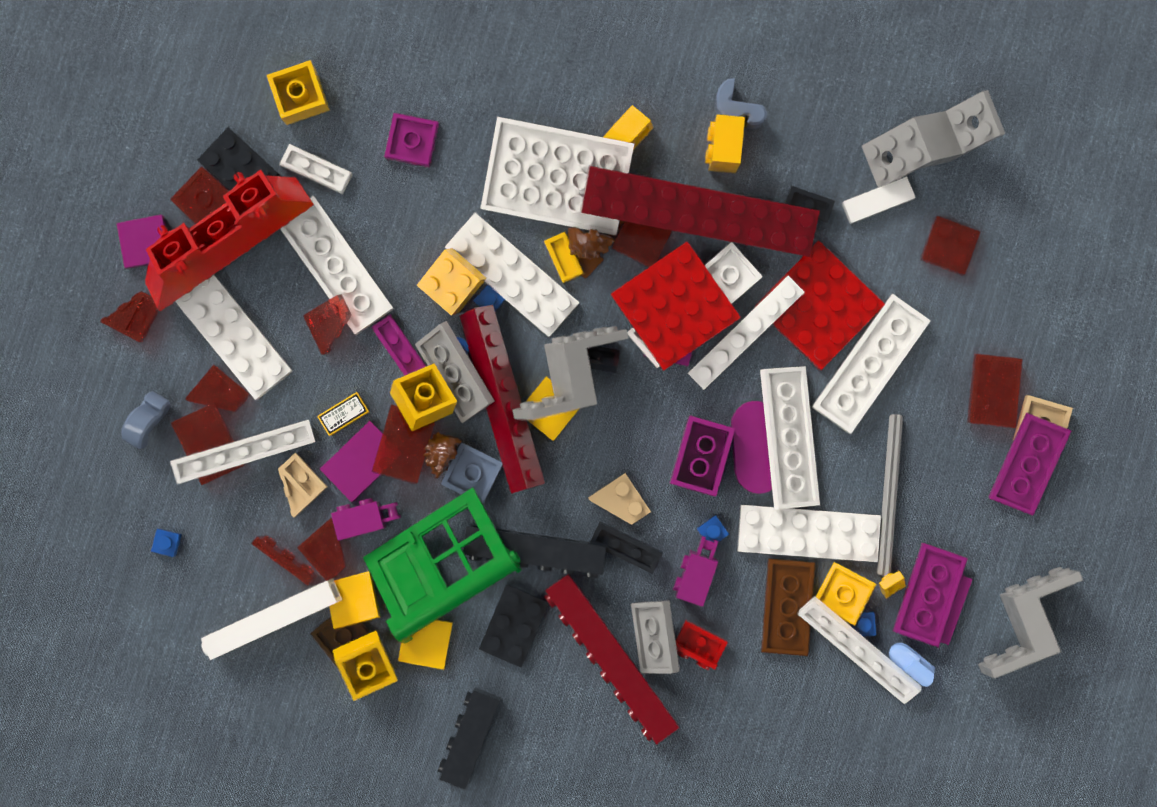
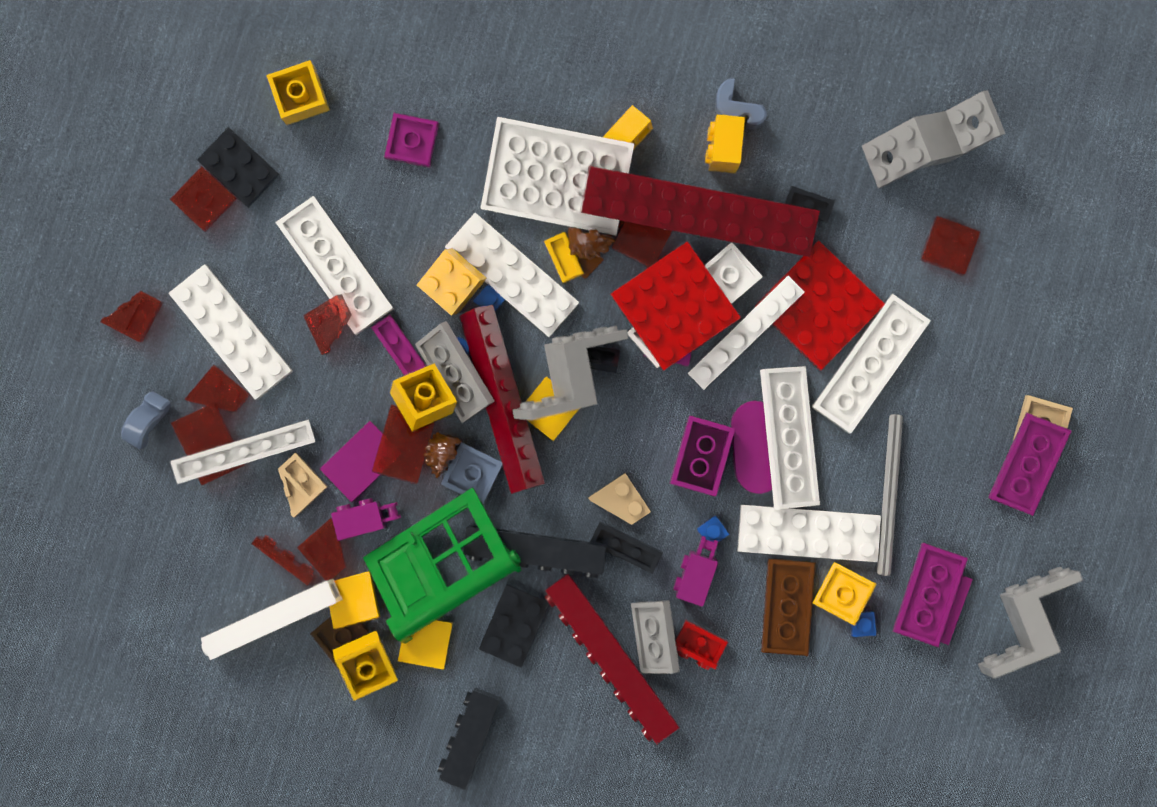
magenta tile [116,214,166,269] -> none
red piece [145,170,314,311] -> none
blue plate [151,529,182,557] -> none
white tile [280,144,353,195] -> none
tile [317,392,370,436] -> none
white plate [798,596,922,704] -> none
white tile [842,177,915,224] -> none
yellow plate [879,571,906,598] -> none
light blue arm [889,643,935,687] -> none
clear red plate [967,354,1022,428] -> none

